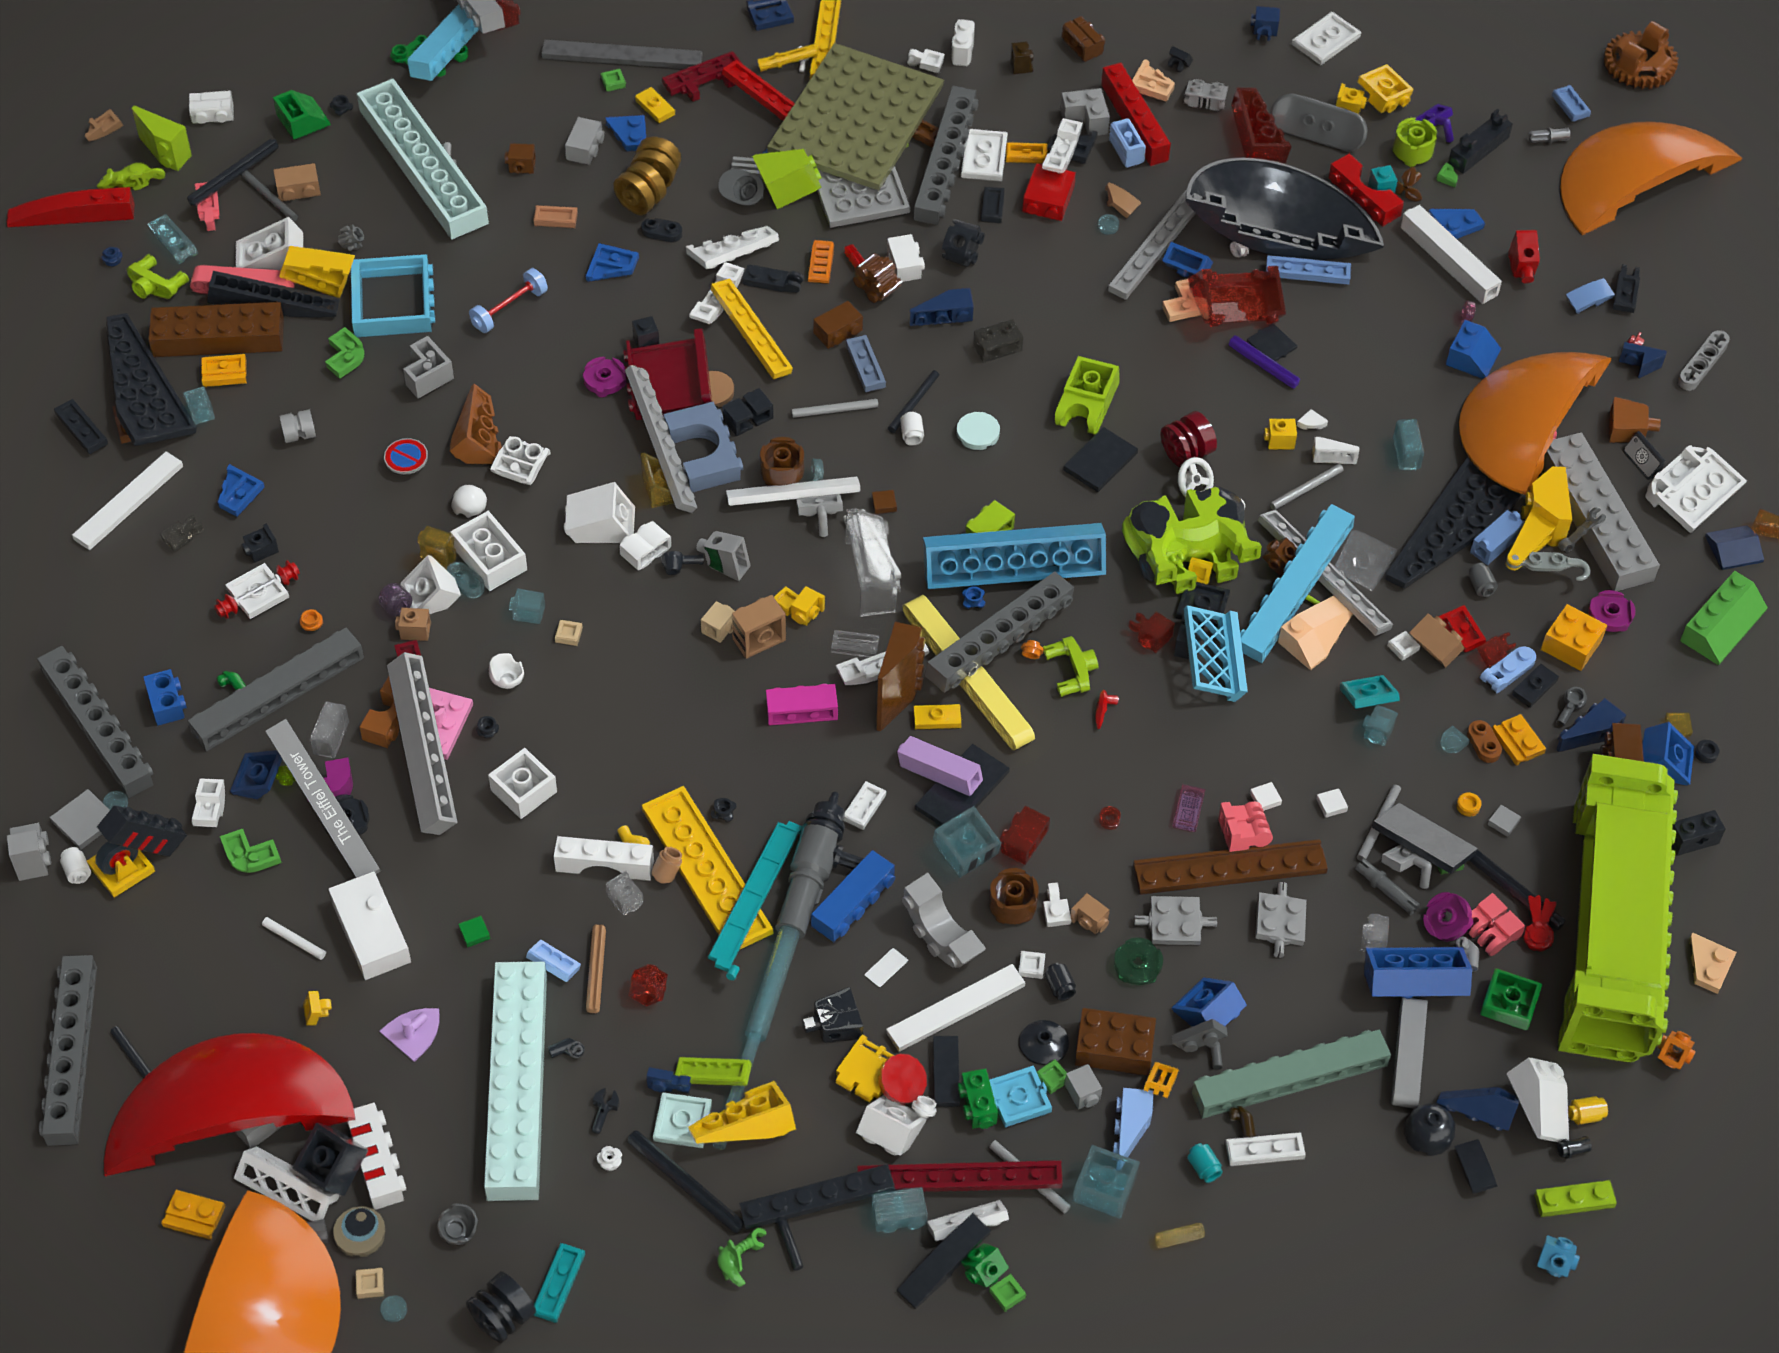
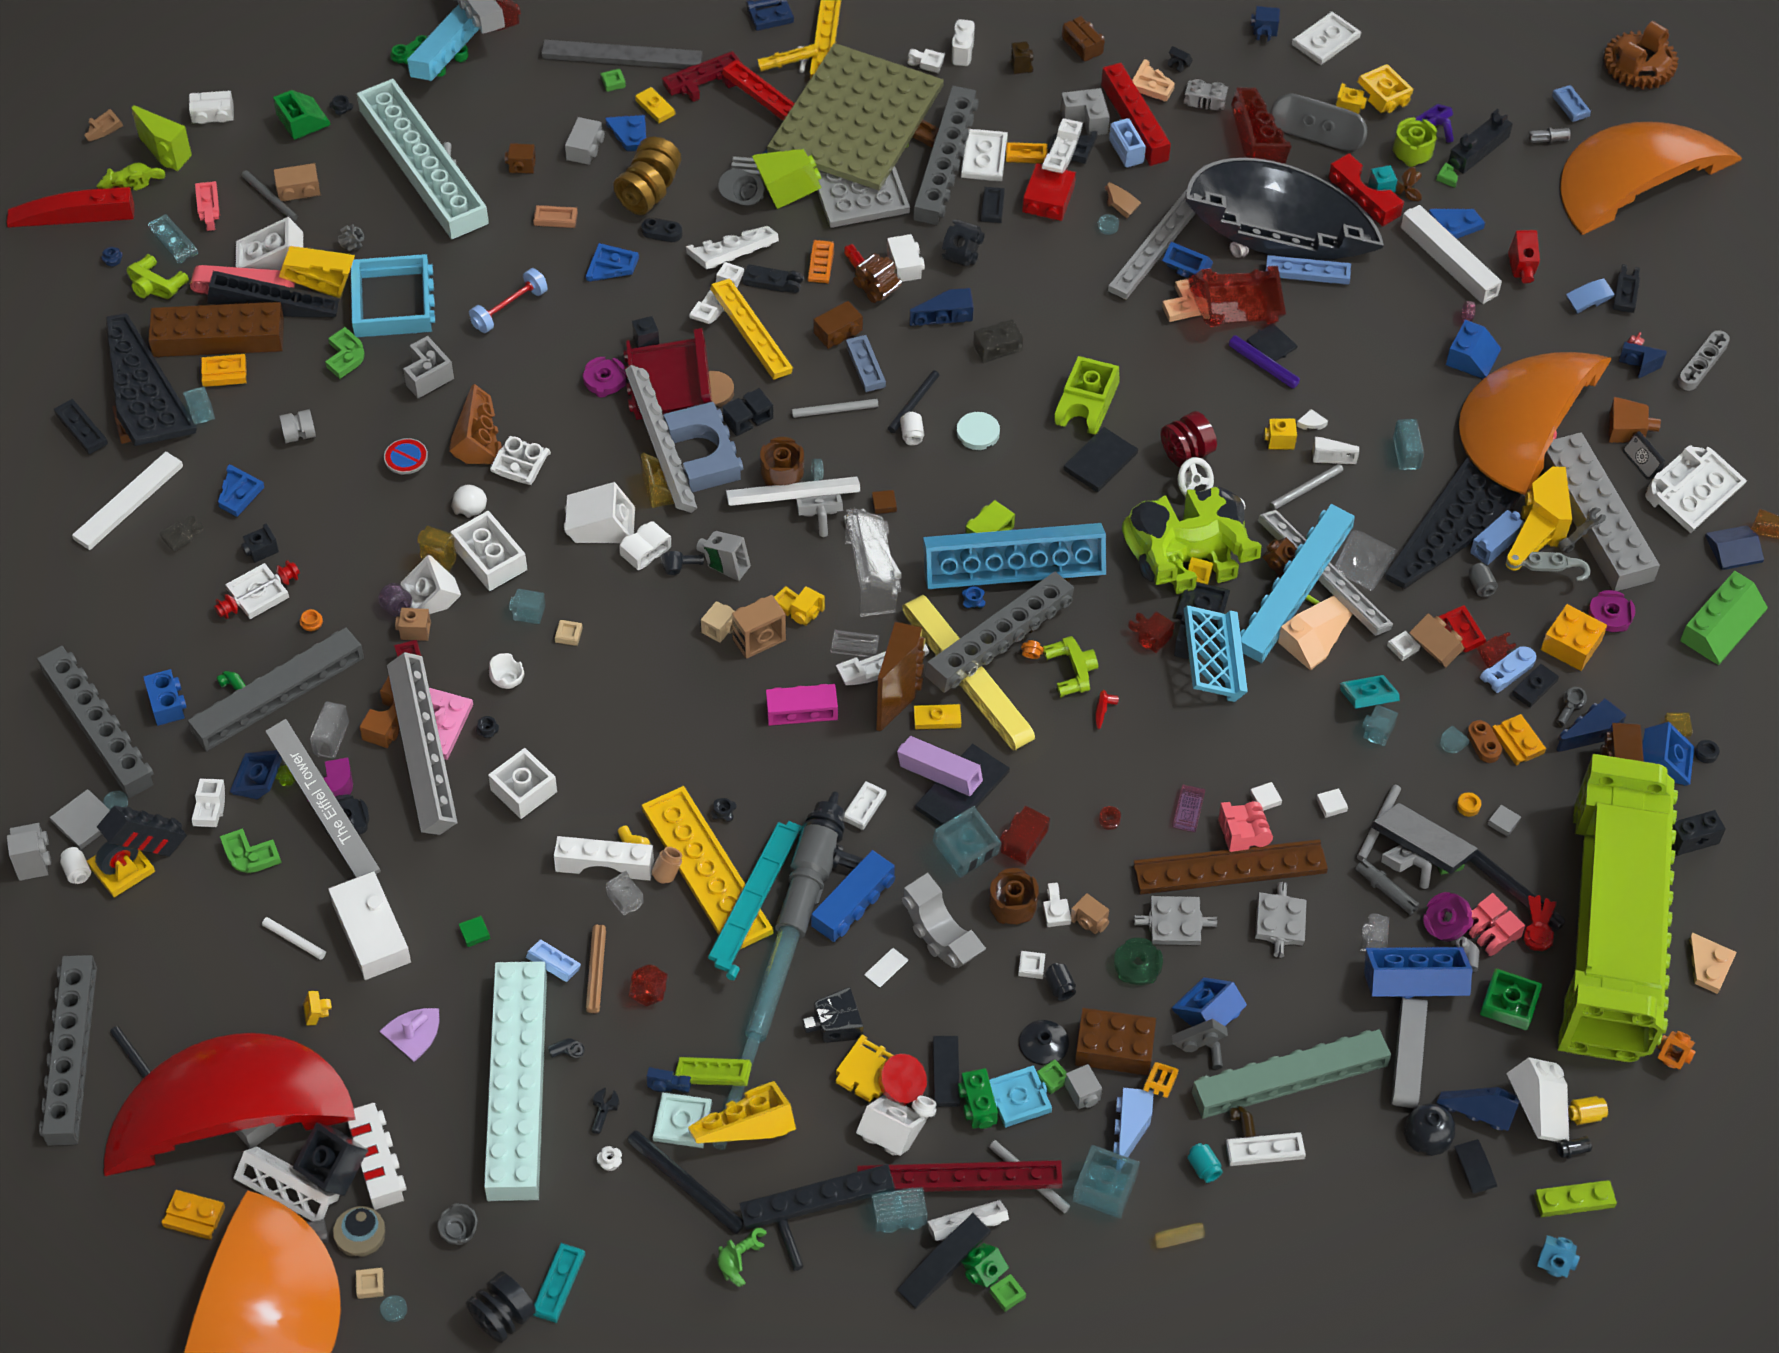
black axle [187,139,279,206] -> none
clear light blue plate [447,562,485,598] -> none
white tile [886,964,1025,1052] -> none

